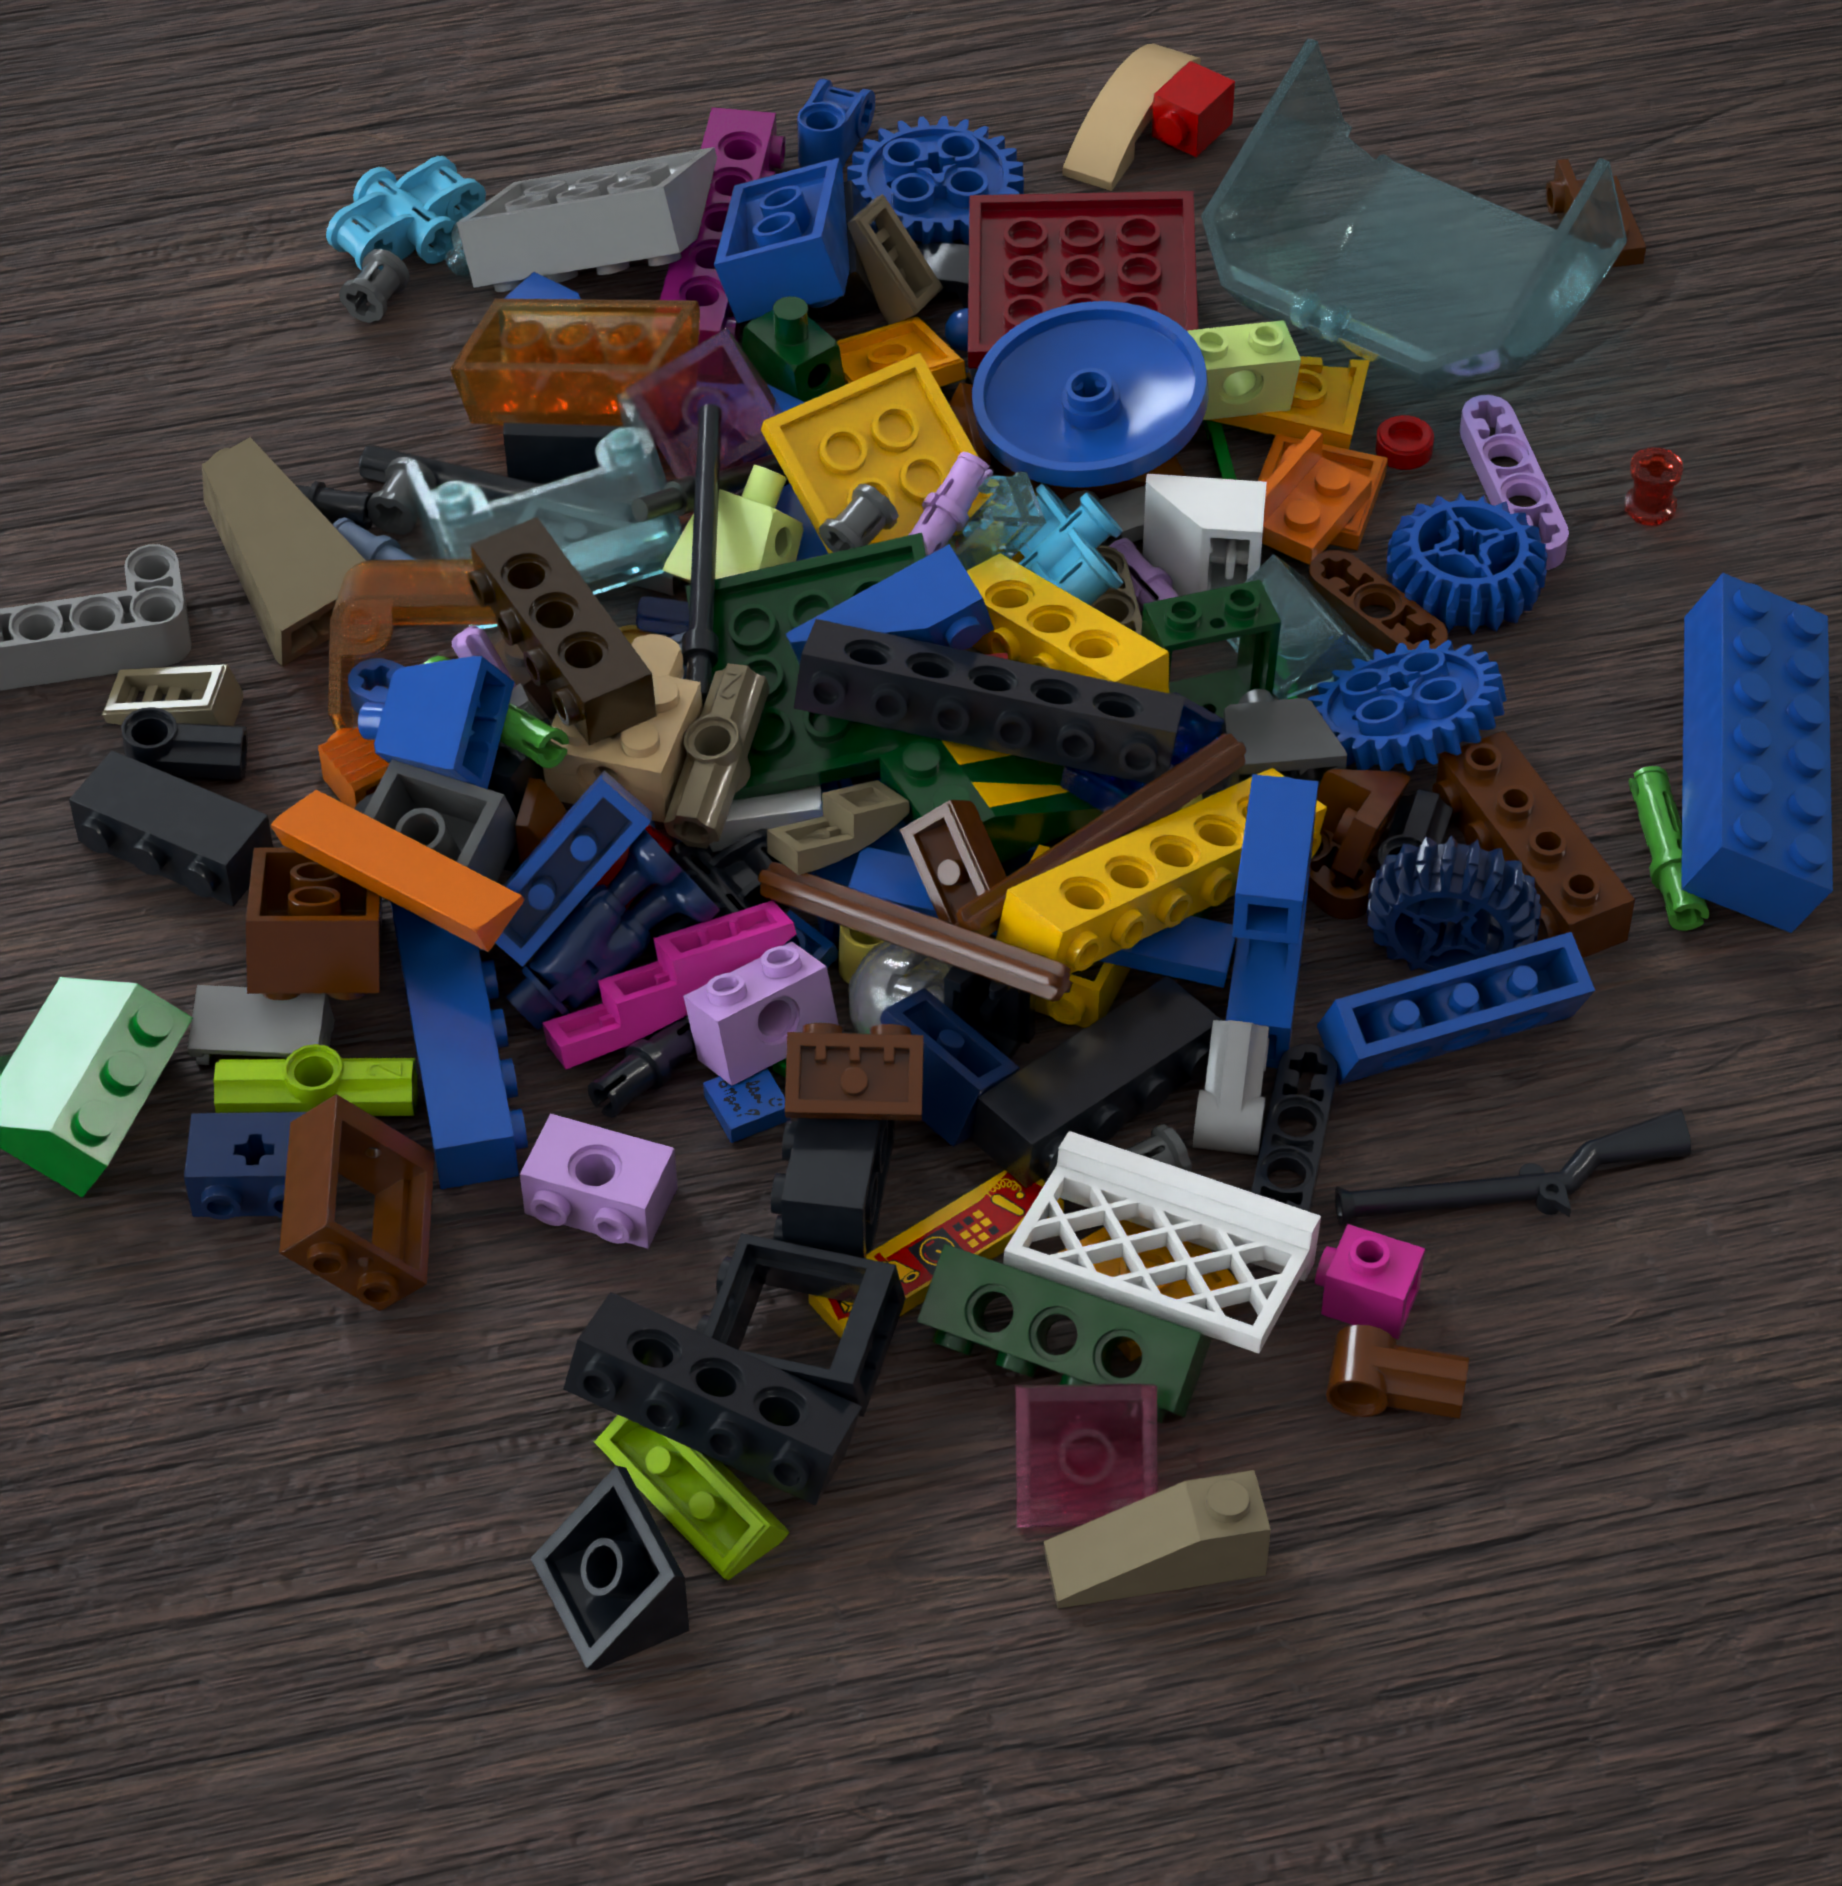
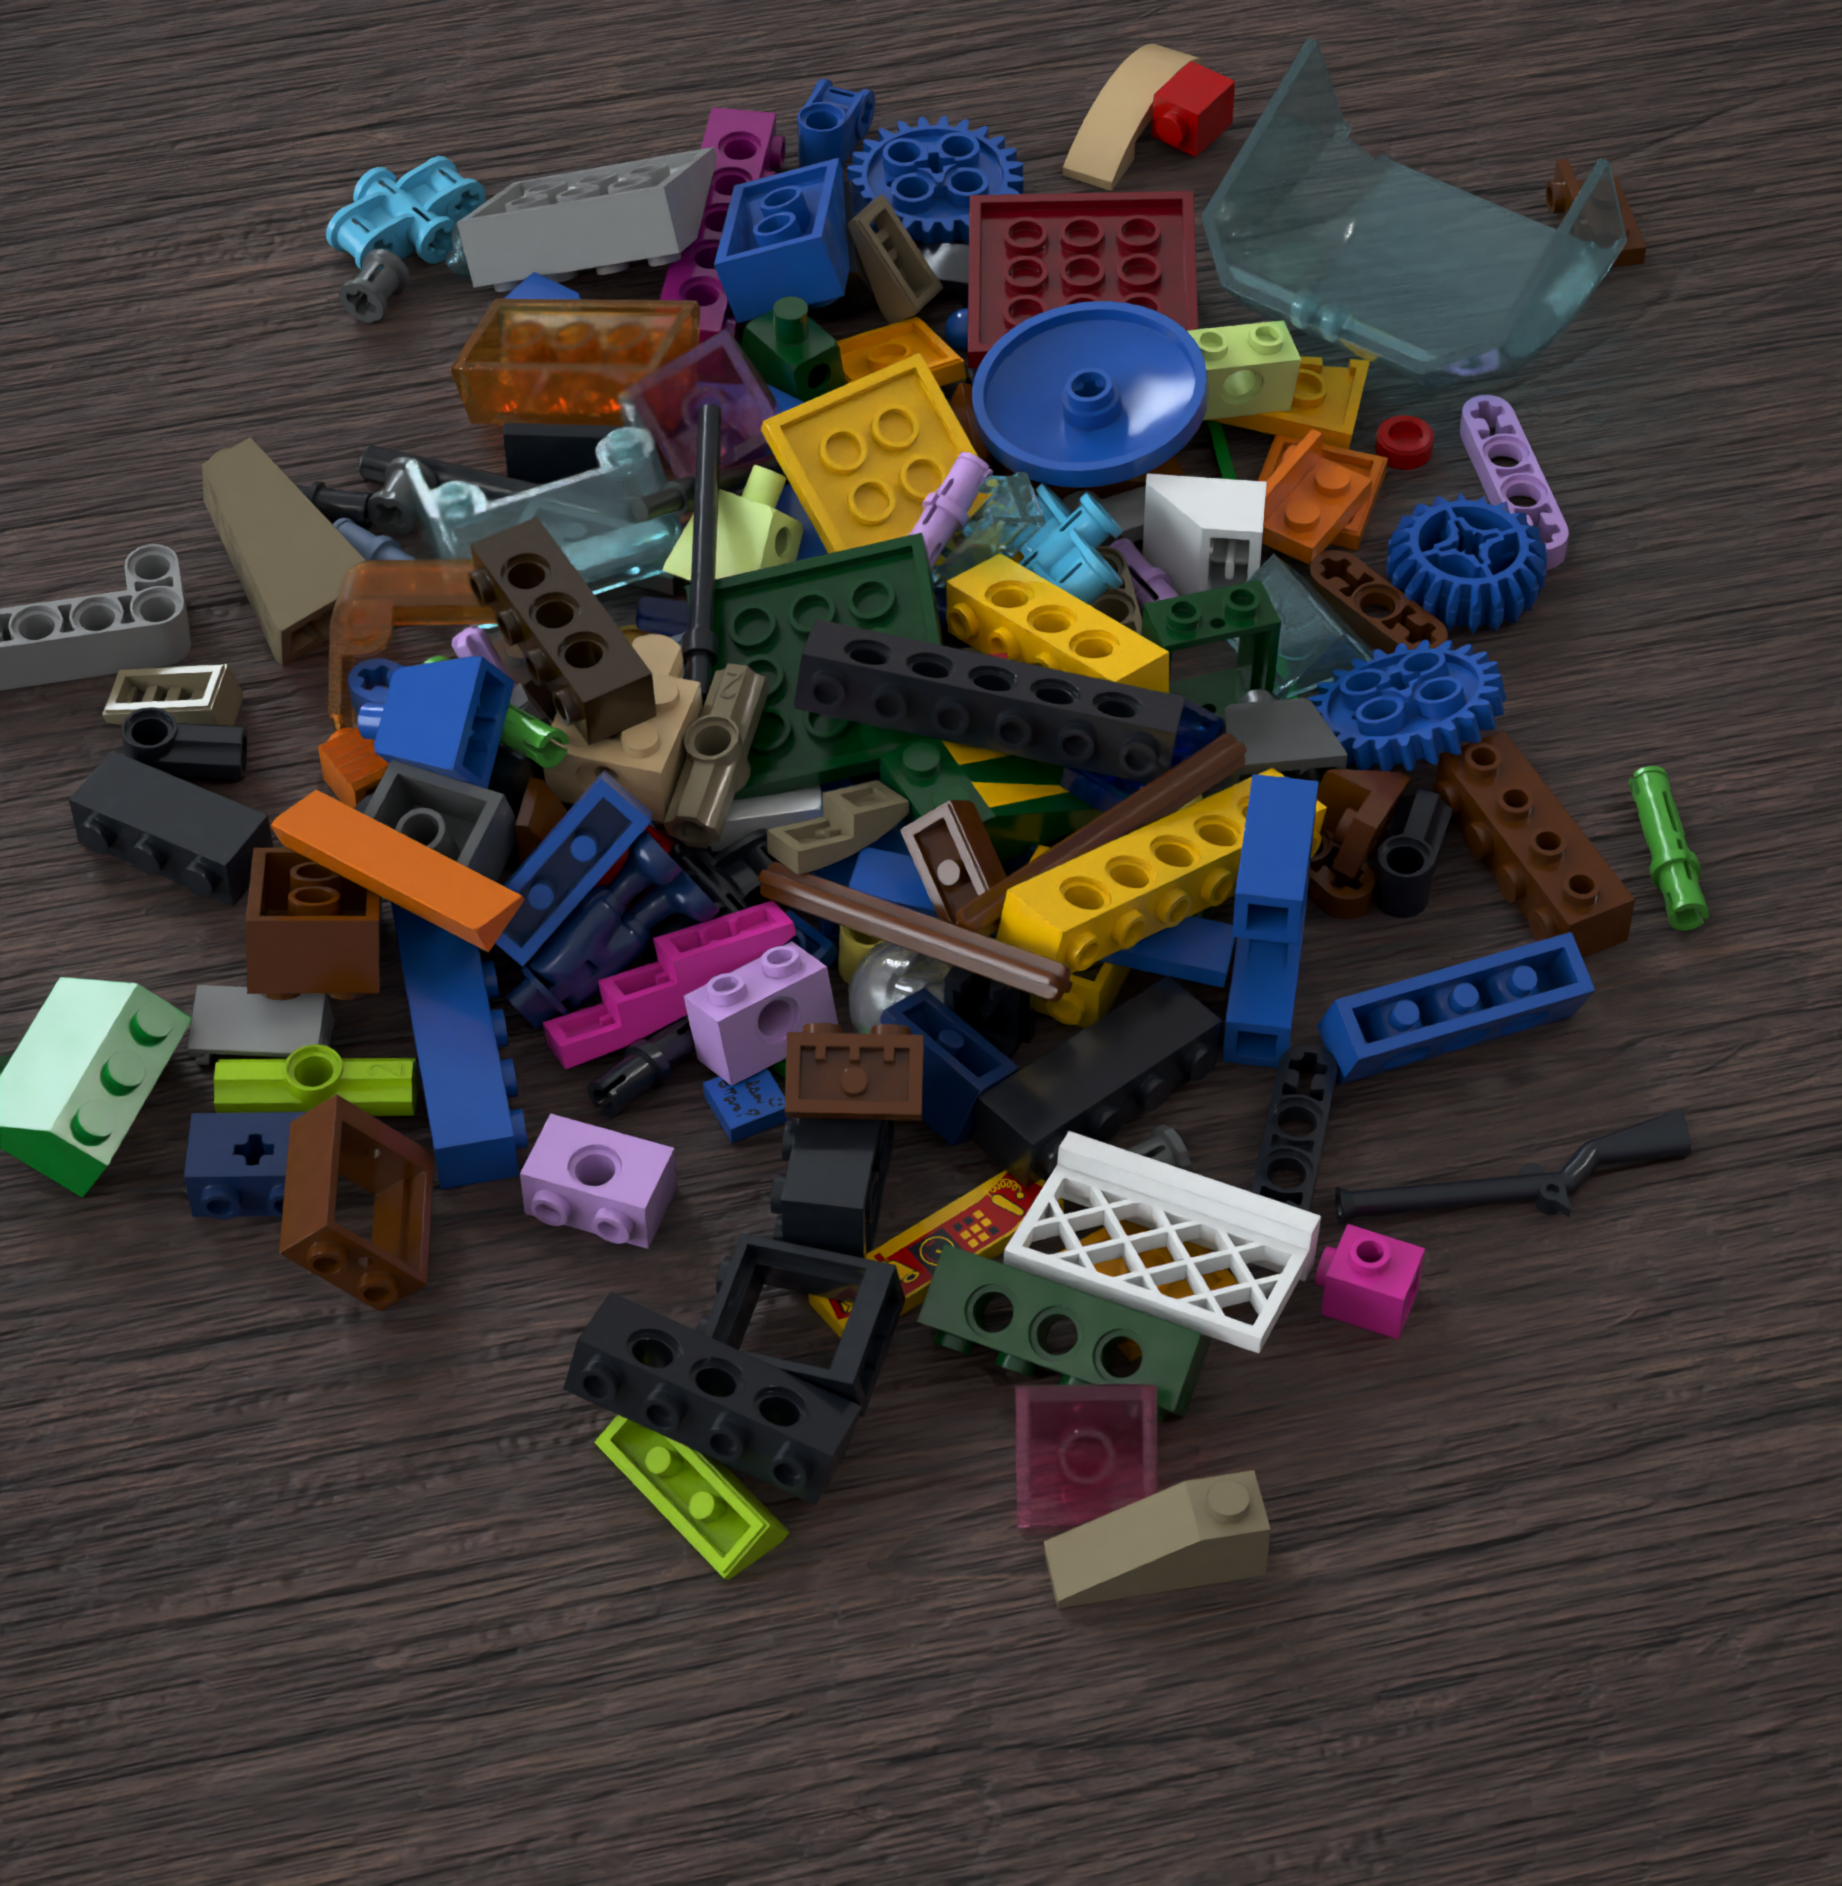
black slope [530,1466,689,1670] -> none
blue slope [785,544,994,665] -> none
dark grey bush [819,484,899,553] -> none
light grey piece [1193,1020,1269,1156] -> none
reddish brown piece [1326,1324,1469,1419] -> none
dark blue gear [1366,835,1542,972] -> none
clear red bush [1624,447,1684,526] -> none
blue brick [1681,573,1833,933] -> none

